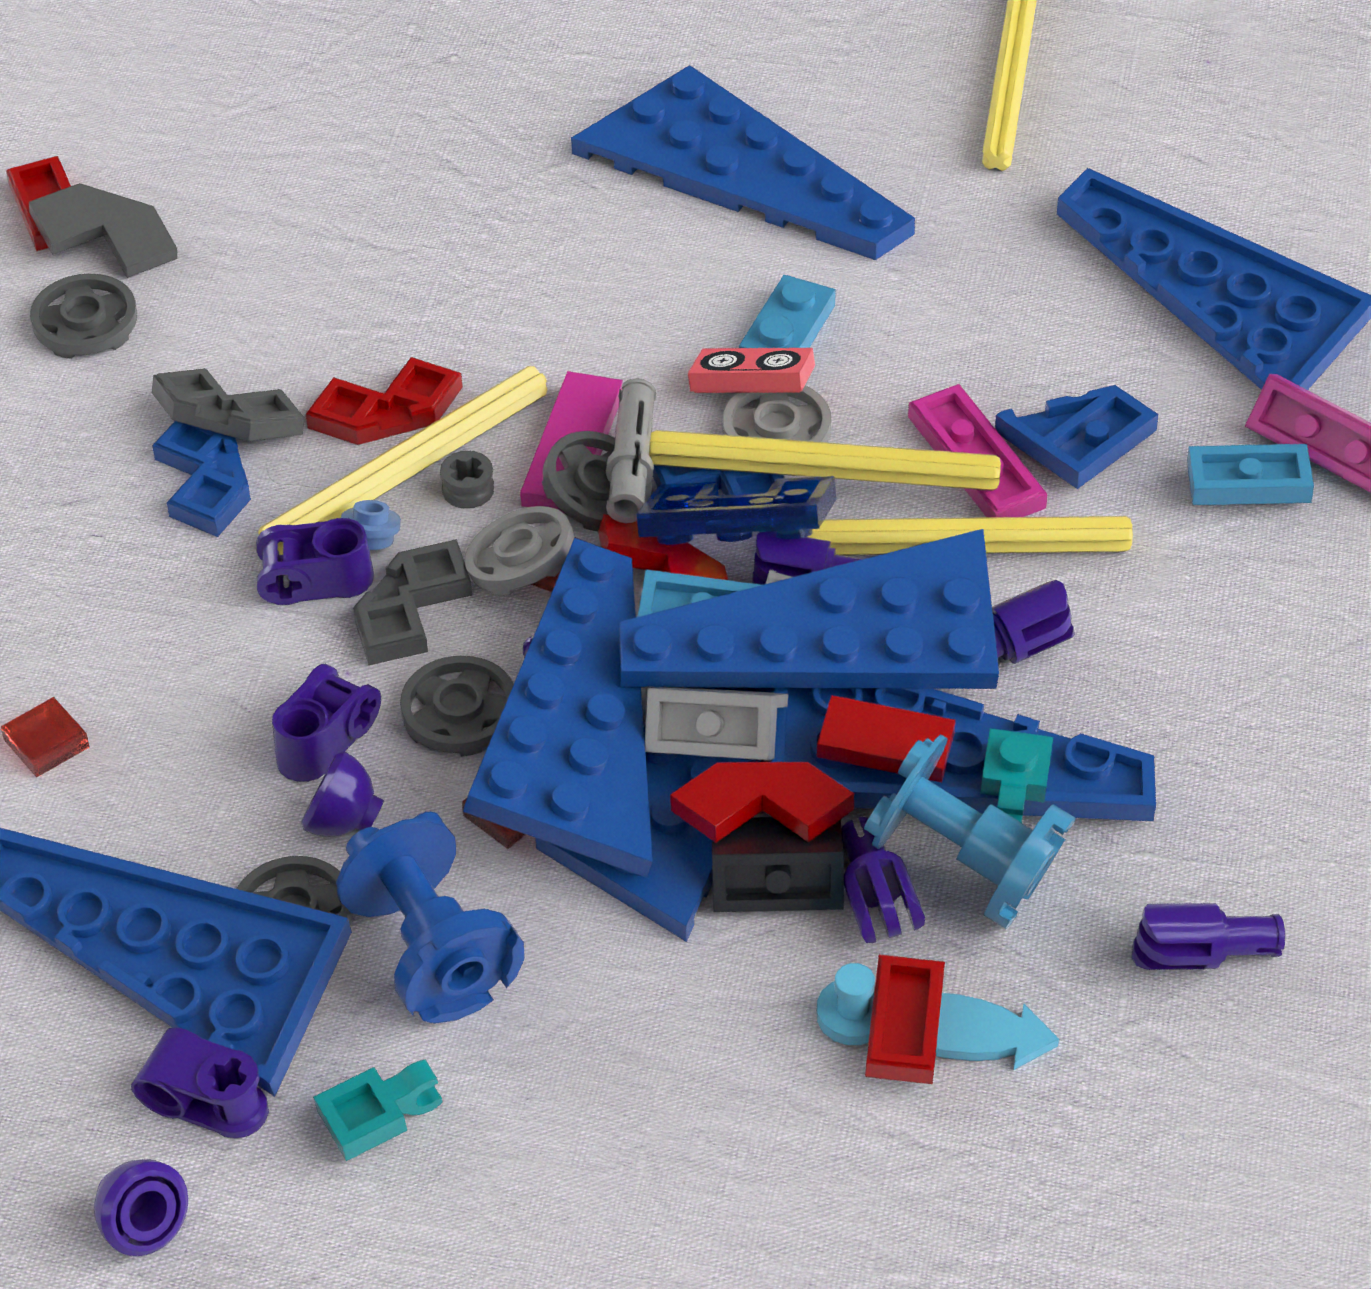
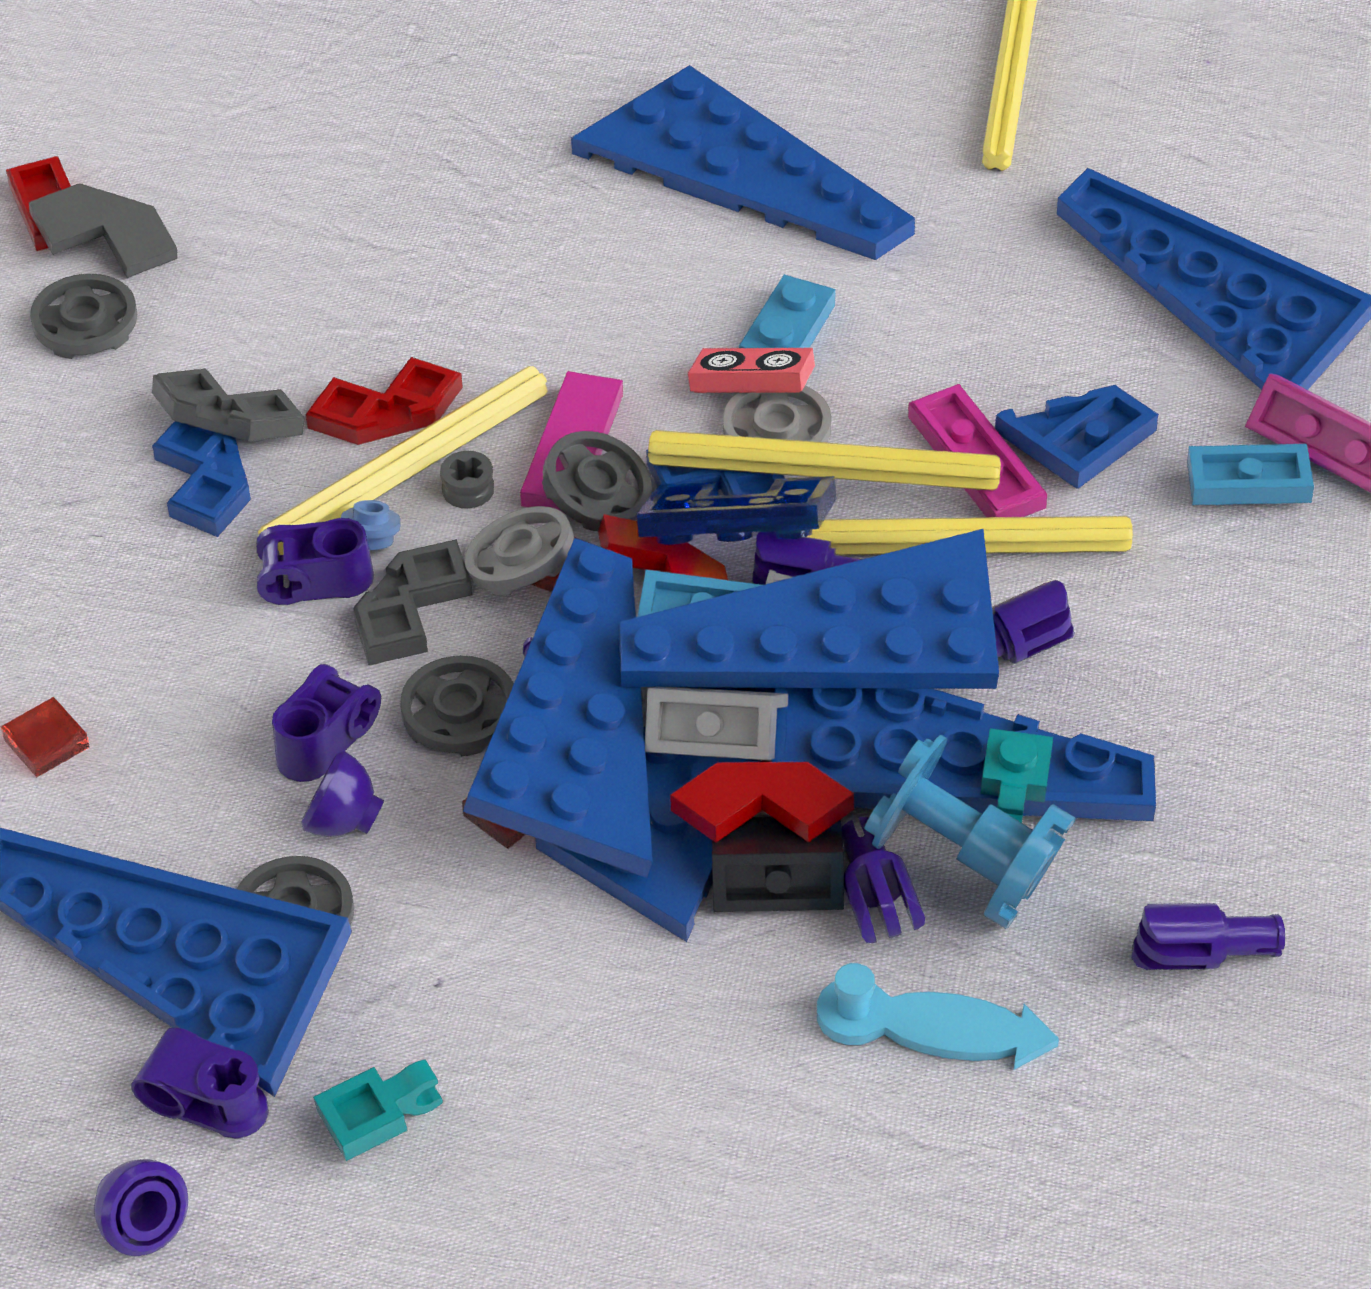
blue piece [336,811,525,1024] -> none
light grey pin [606,378,657,523] -> none
red tile [817,695,956,783] -> none
red tile [865,954,945,1084] -> none

